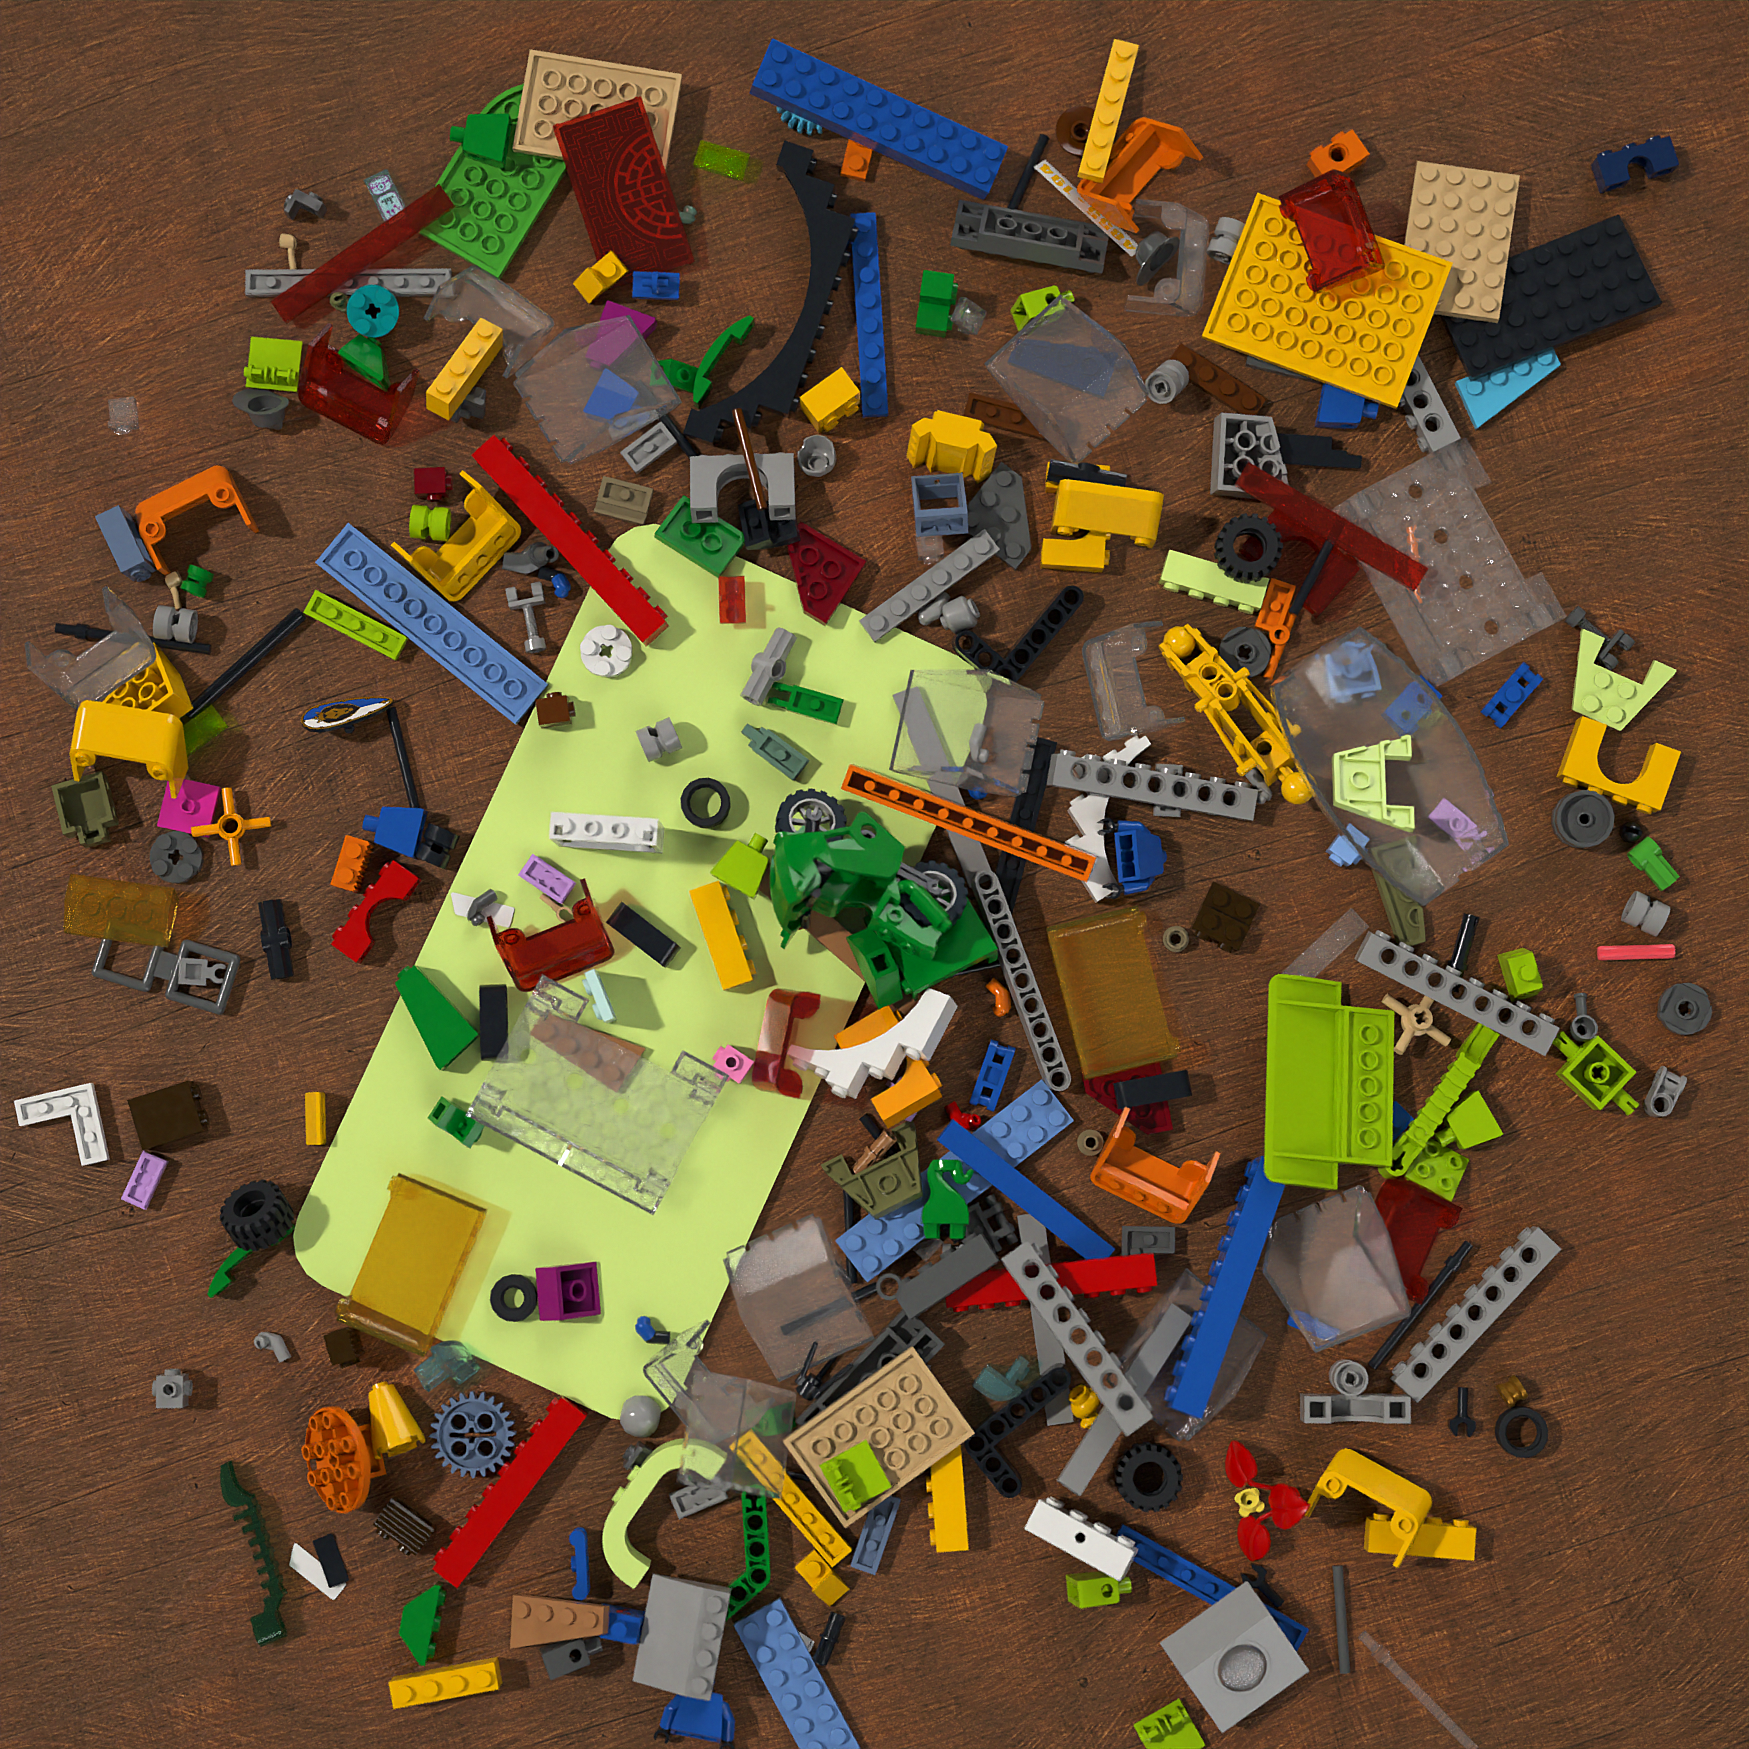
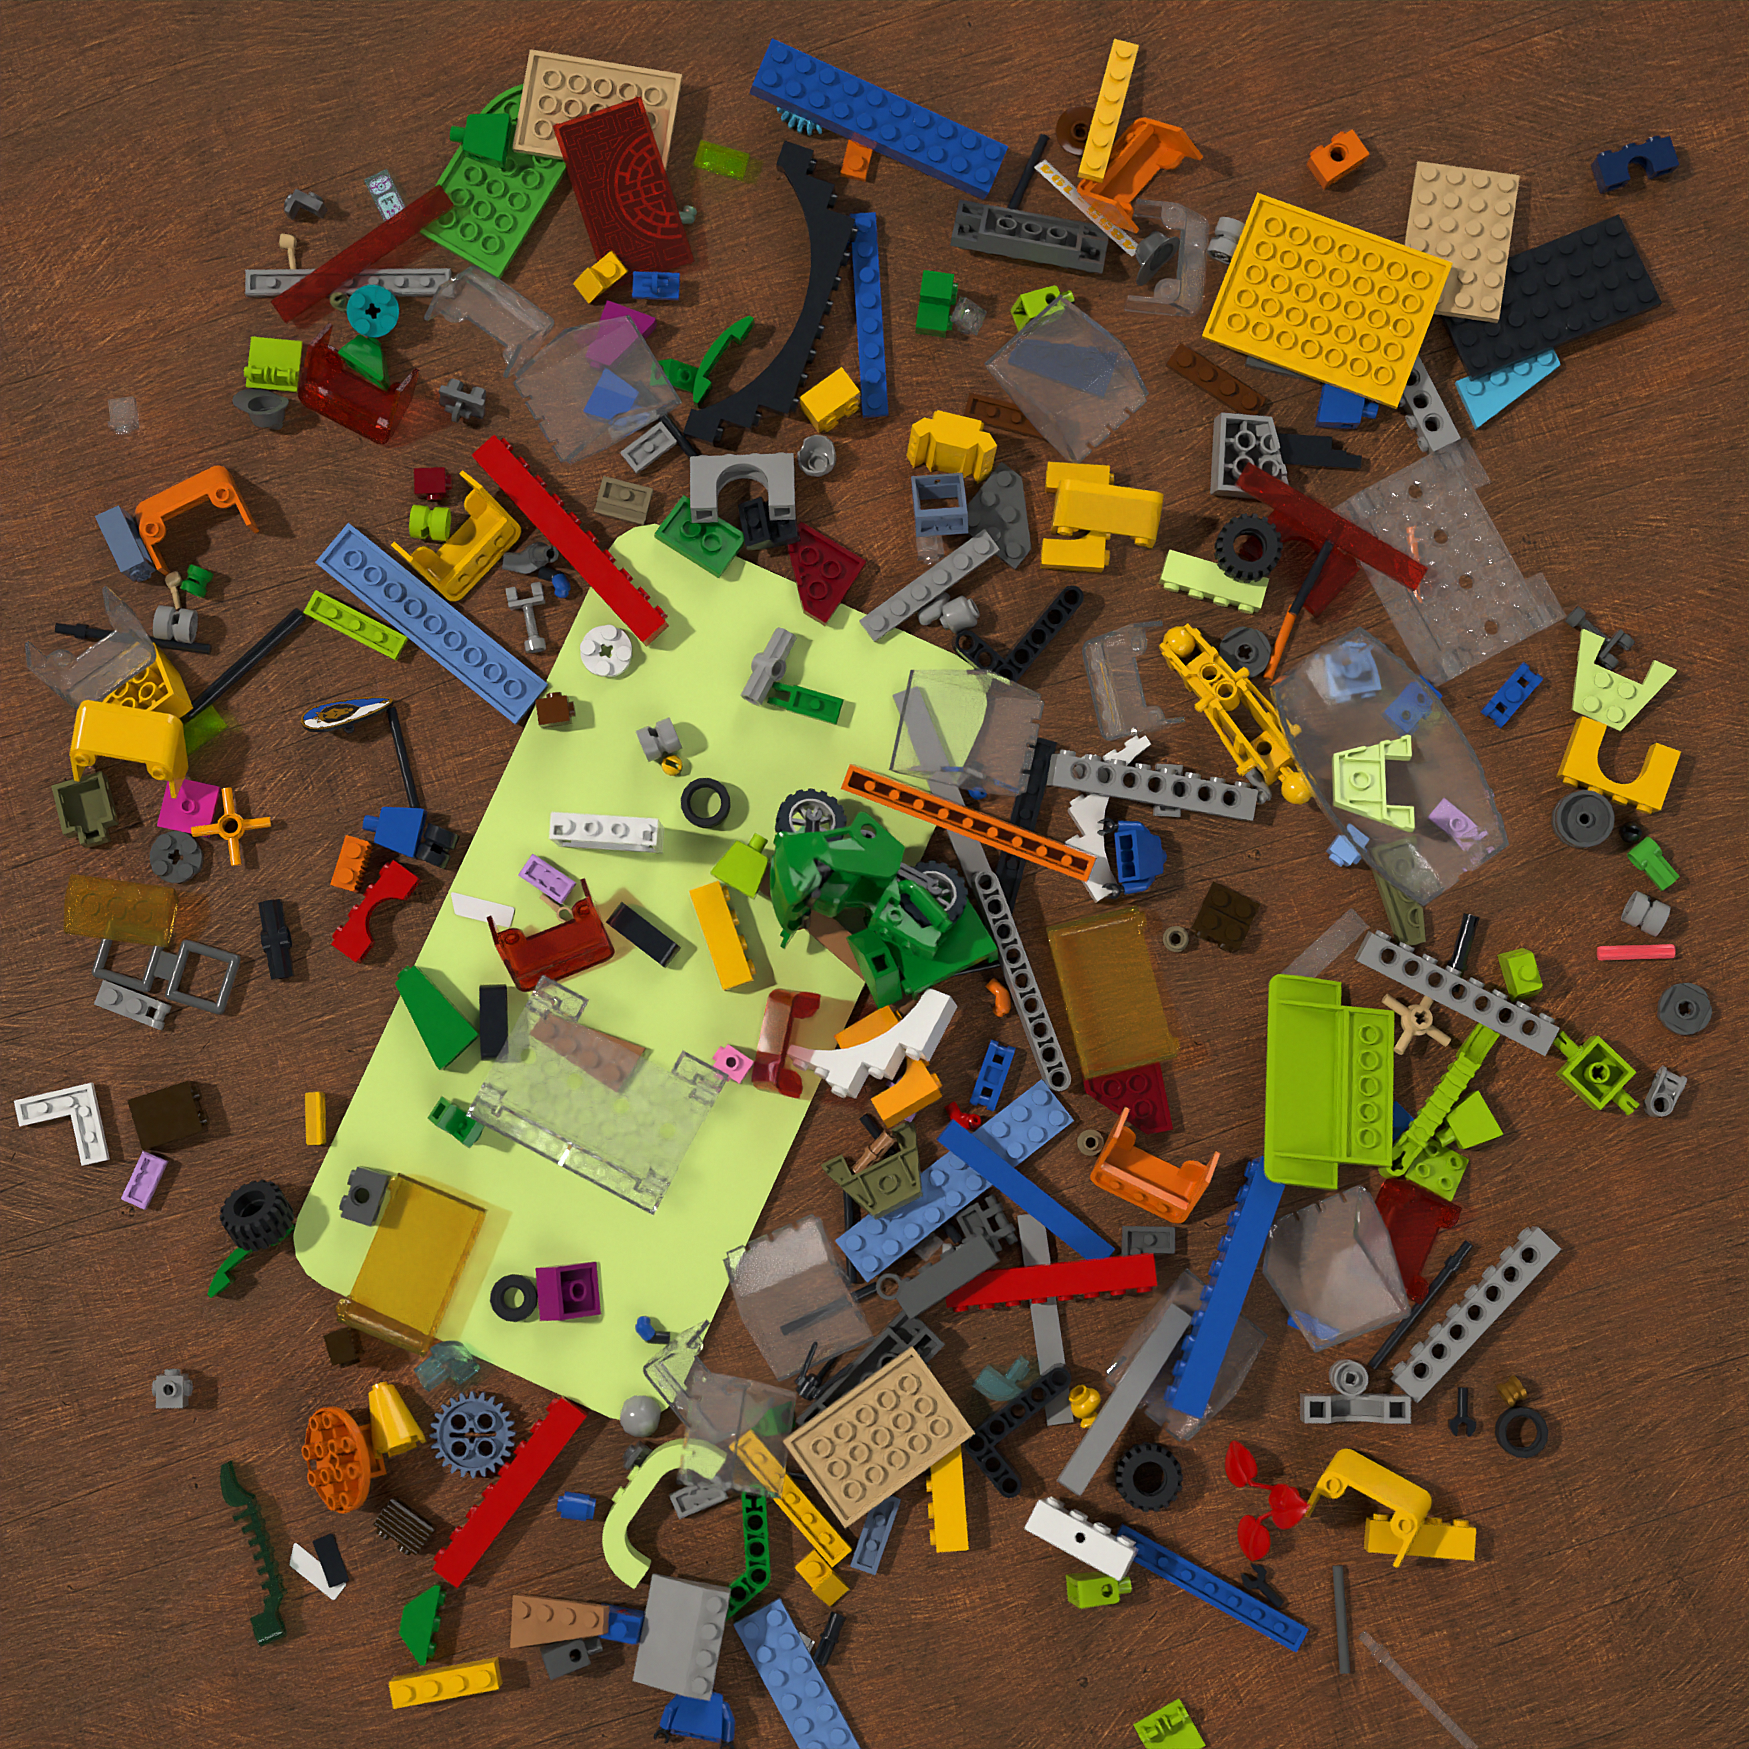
light grey plate [178,958,226,986] -> none
light grey arm [254,1332,291,1363] -> none
yellow brick [426,318,503,421] -> none
dark grey arm [467,889,497,927] -> none
blue plate [569,1527,590,1600] -> none
light aqua plate [582,969,617,1024] -> none
clear red hips [718,576,746,624] -> none
reddish brown bar [732,408,768,511] -> none
sand green hinge [741,723,809,782] -> none
lime hinge [819,1440,892,1513] -> none
green hips [920,1160,974,1239] -> none
light grey arm [969,723,989,763] -> none
light grey brick [1000,1240,1153,1436] -> none
black piece [1046,459,1127,487] -> none
black beam [1113,1070,1193,1109] -> none
light grey wheel [1145,360,1189,404] -> none
light grey panel [1160,1581,1309,1733] -> none
light yellow plate [1235,1488,1265,1517] -> none
orange hinge [1254,578,1296,645] -> none
clear red windscreen [1278,169,1385,293] -> none
dark grey bar [1570,993,1598,1042] -> none
none -> light grey plate [94,980,172,1030]
none -> dark grey brick [339,1166,391,1227]
none -> blue brick [557,1491,596,1522]
none -> yellow hinge [661,754,683,776]

